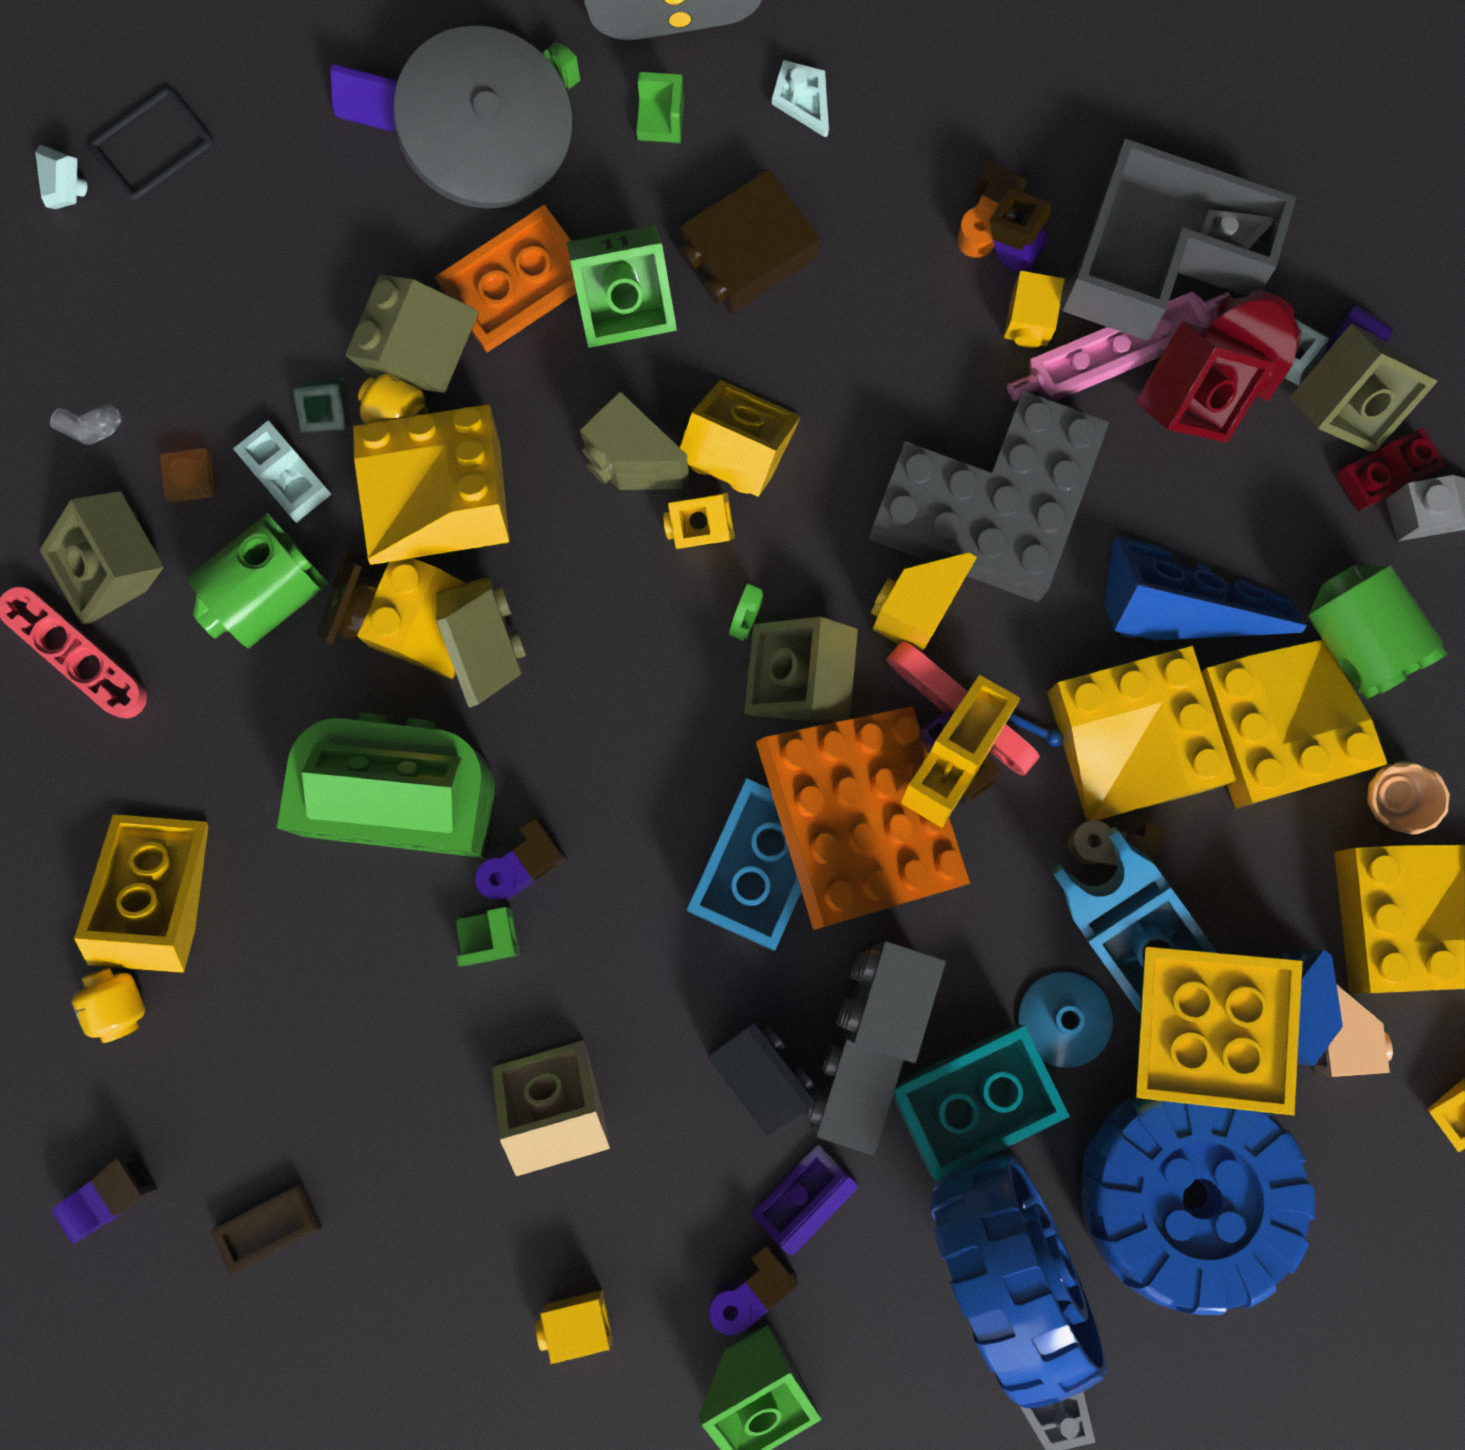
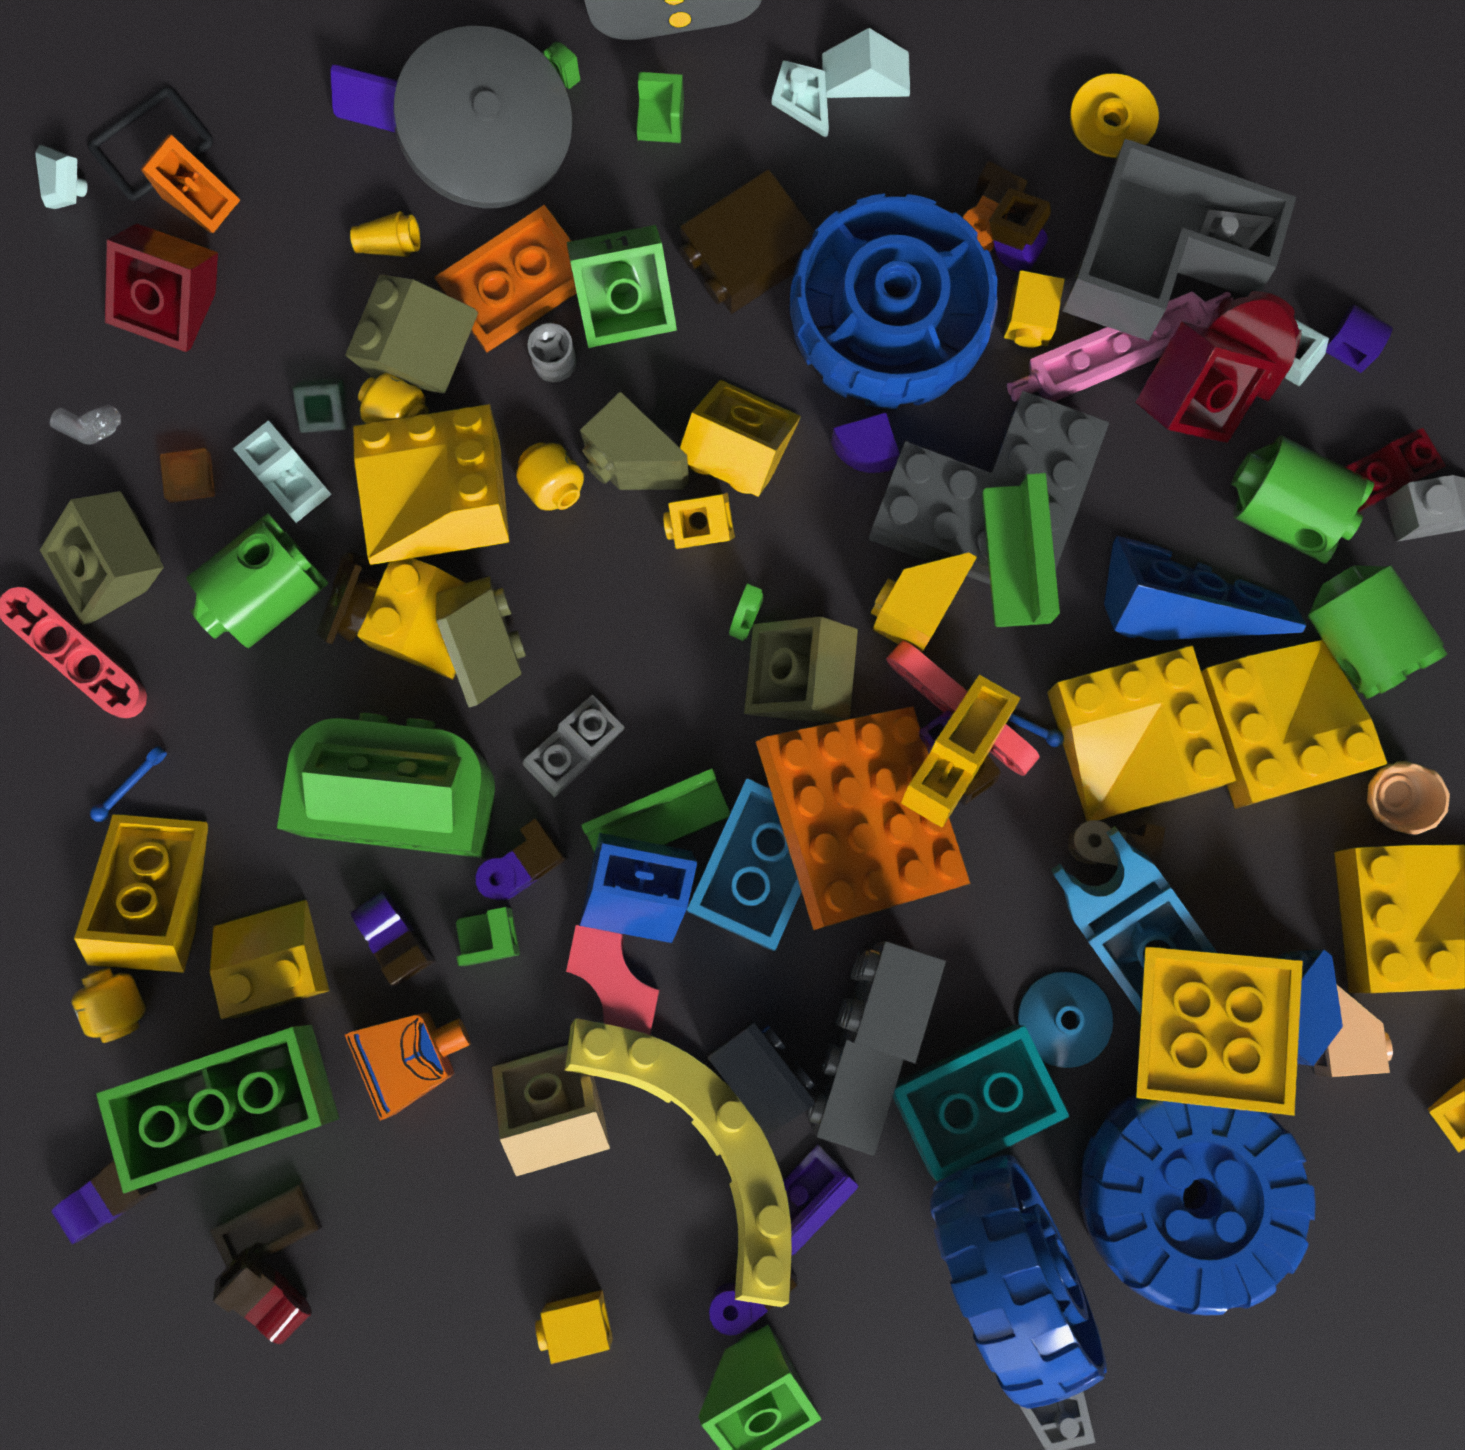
olive slope [1290,323,1438,453] -> none
none -> blue hinge [90,746,167,822]
none -> bright green brick [96,1025,340,1194]
none -> dark red slope [105,223,218,352]
none -> orange slope [140,134,240,233]
none -> yellow slope [210,900,330,1019]
none -> leg [213,1247,312,1344]
none -> orange torso [345,1012,471,1121]
none -> yellow cone [350,211,421,257]
none -> leg [350,890,436,985]
none -> yellow head [516,443,584,511]
none -> light grey slope [523,695,624,797]
none -> light grey wheel [527,323,577,383]
none -> light yellow plate [565,1018,792,1307]
none -> coral tile [566,925,660,1035]
none -> blue slope [579,833,697,943]
none -> bright green panel [581,769,731,853]
none -> blue wheel [790,193,998,409]
none -> light aqua slope [822,28,910,98]
none -> dark purple brick [831,413,900,473]
none -> bright green panel [982,473,1060,627]
none -> yellow dish [1070,73,1159,158]
none -> bright green cylinder [1231,435,1375,564]

